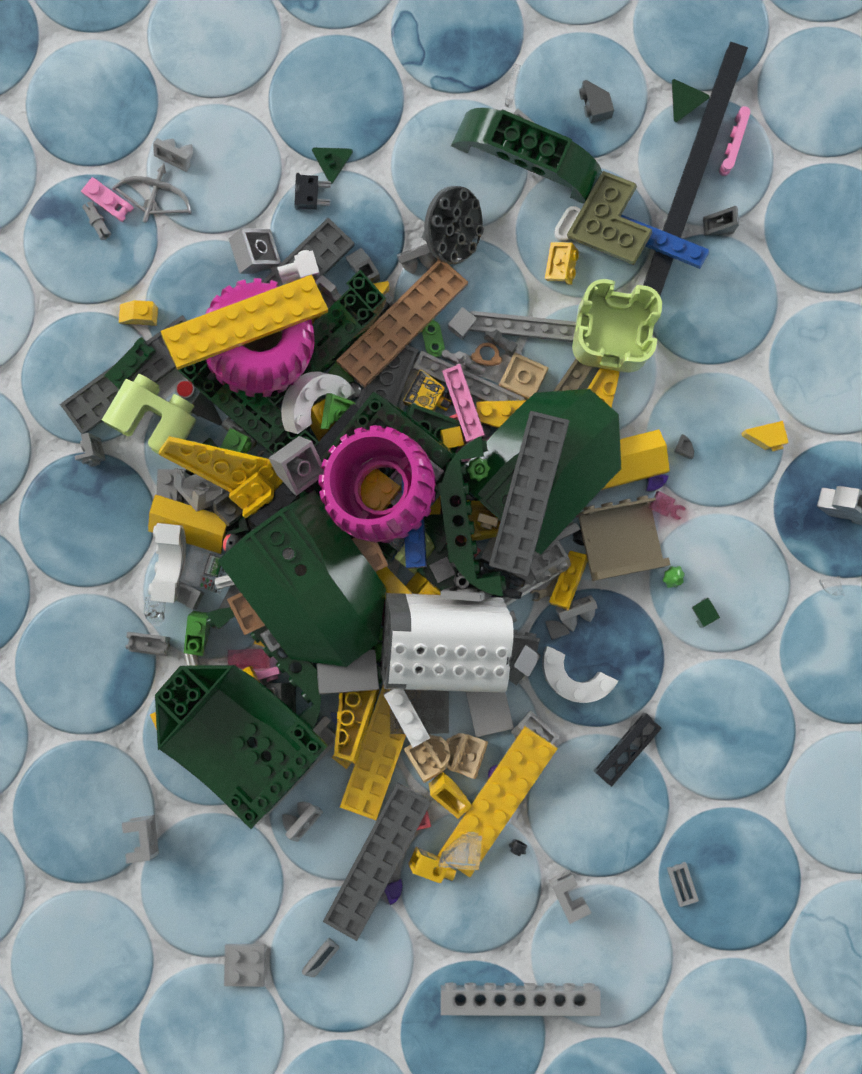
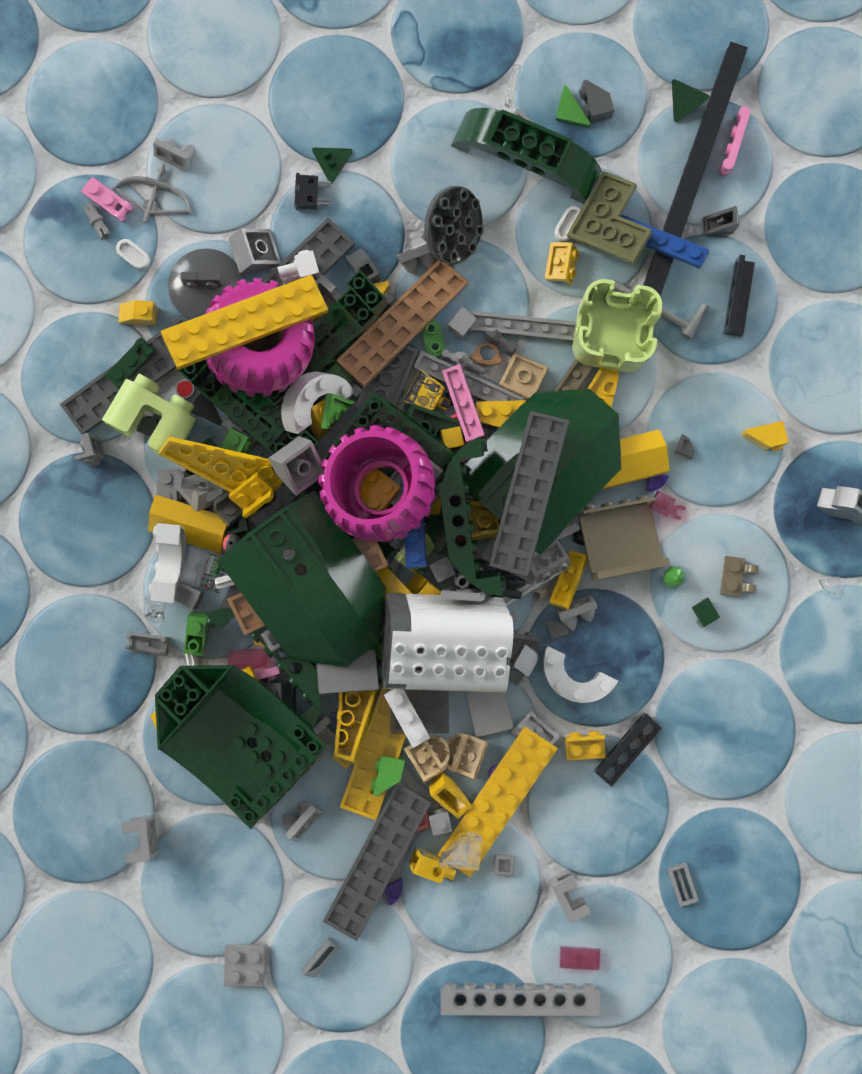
bright green piece [466,457,490,481] -> none
tan plate [477,513,499,530] -> none
black plate [509,839,527,856] -> none
none -> white tile [116,239,151,270]
none -> dark grey tile [136,416,158,436]
none -> dark grey bracket [168,248,243,320]
none -> bright green slope [371,755,405,796]
none -> light grey brick [429,807,452,836]
none -> light grey tile [494,854,515,877]
none -> bright green tile [556,85,590,128]
none -> clear pink plate [559,946,600,970]
none -> yellow bracket [564,731,606,761]
none -> light grey bar [613,279,709,340]
none -> dark tan plate [720,556,759,597]
none -> black fence [723,255,755,337]

